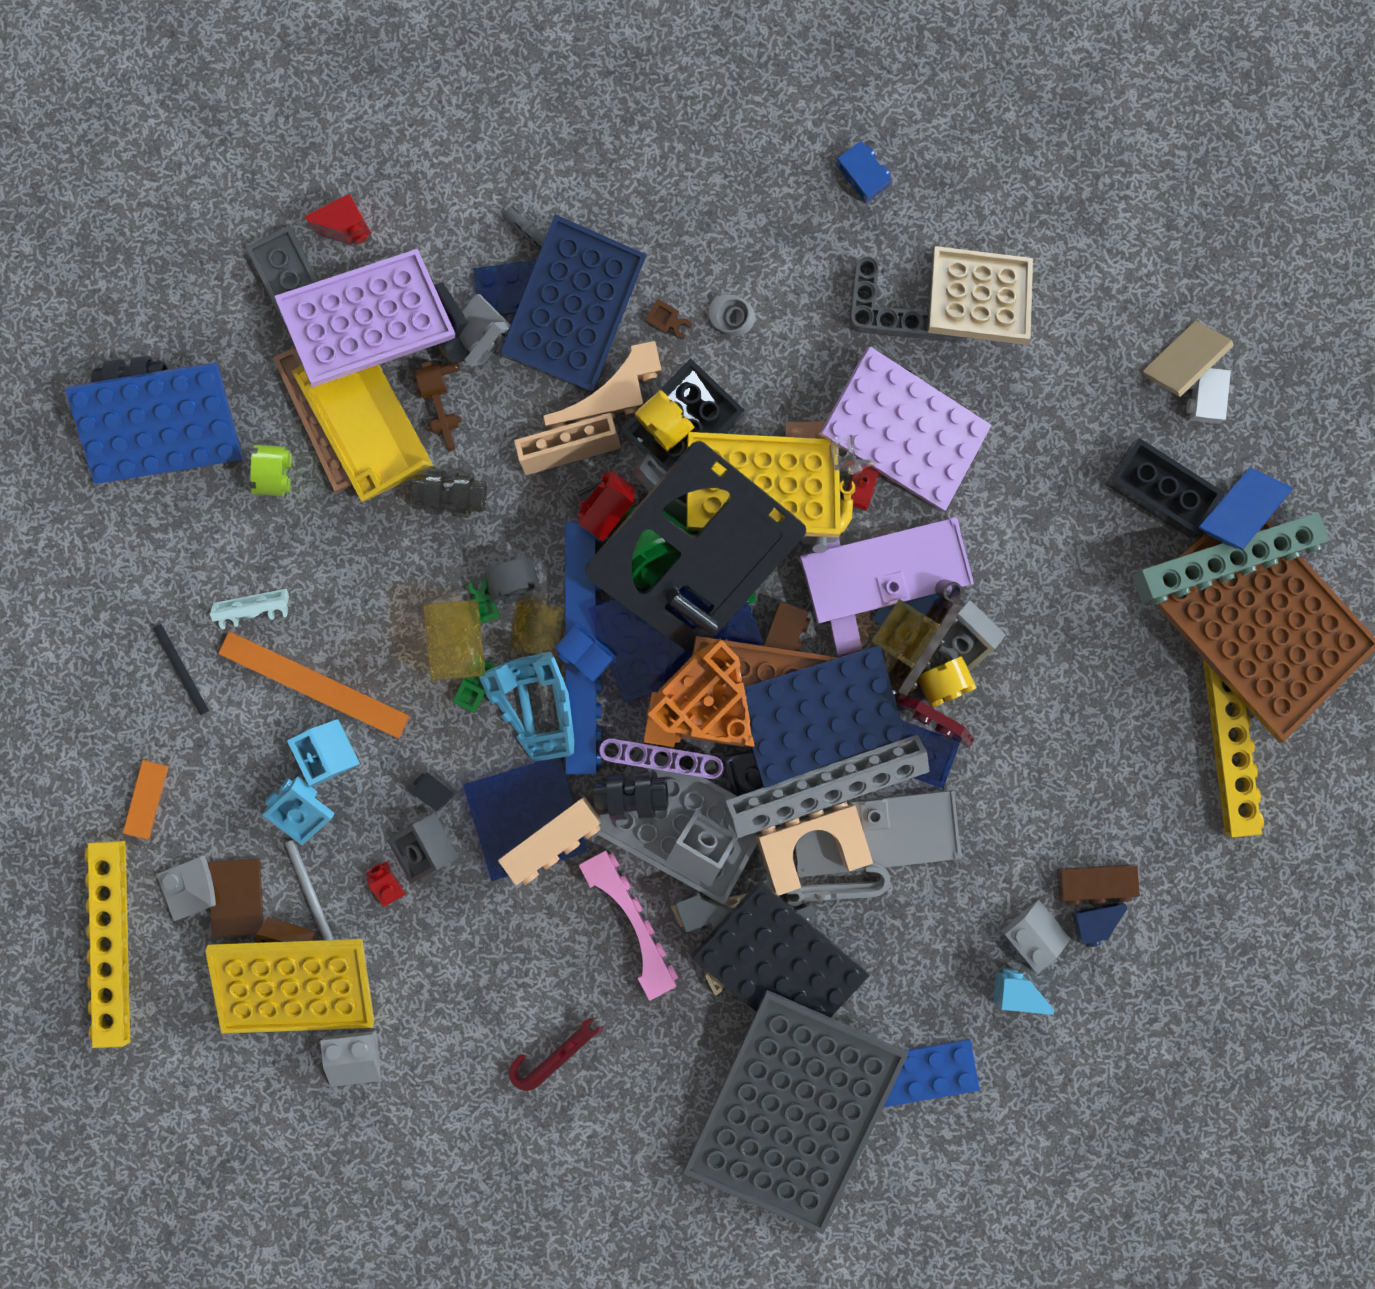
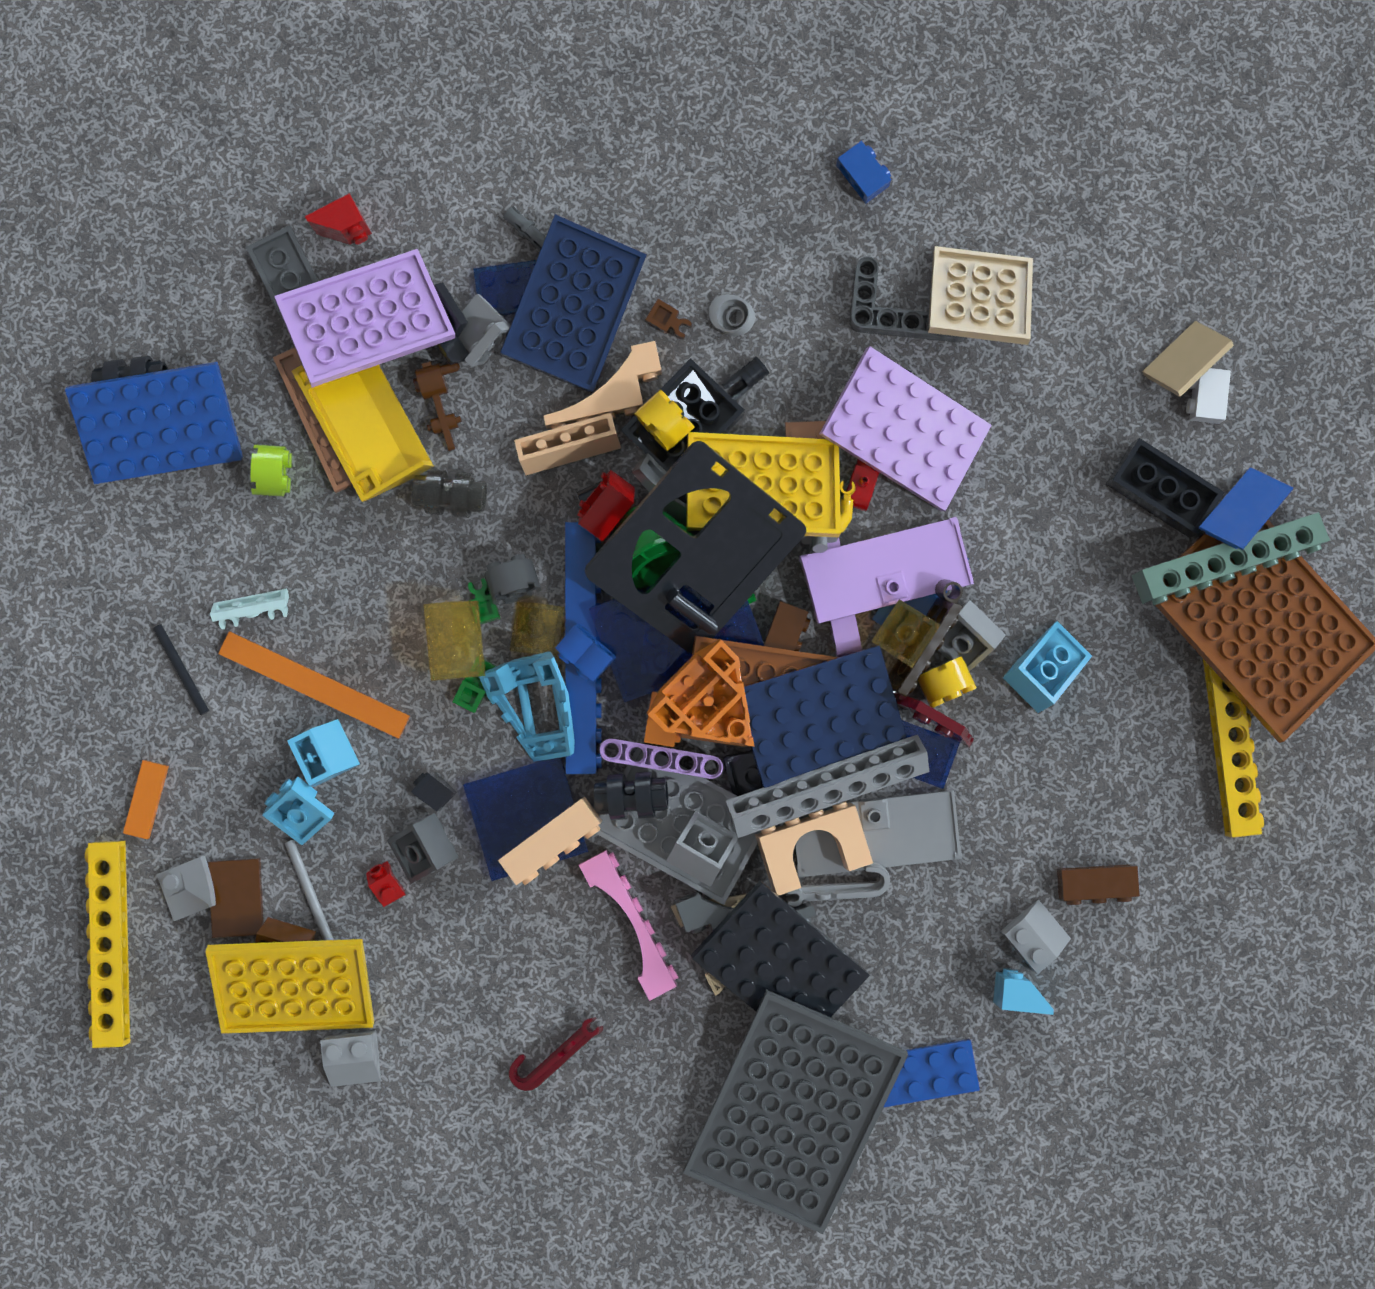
clear bracket [830,434,875,474] -> none
dark blue slope [1071,902,1127,947] -> none
none -> black hinge [721,356,770,401]
none -> medium azure slope [1003,621,1092,713]

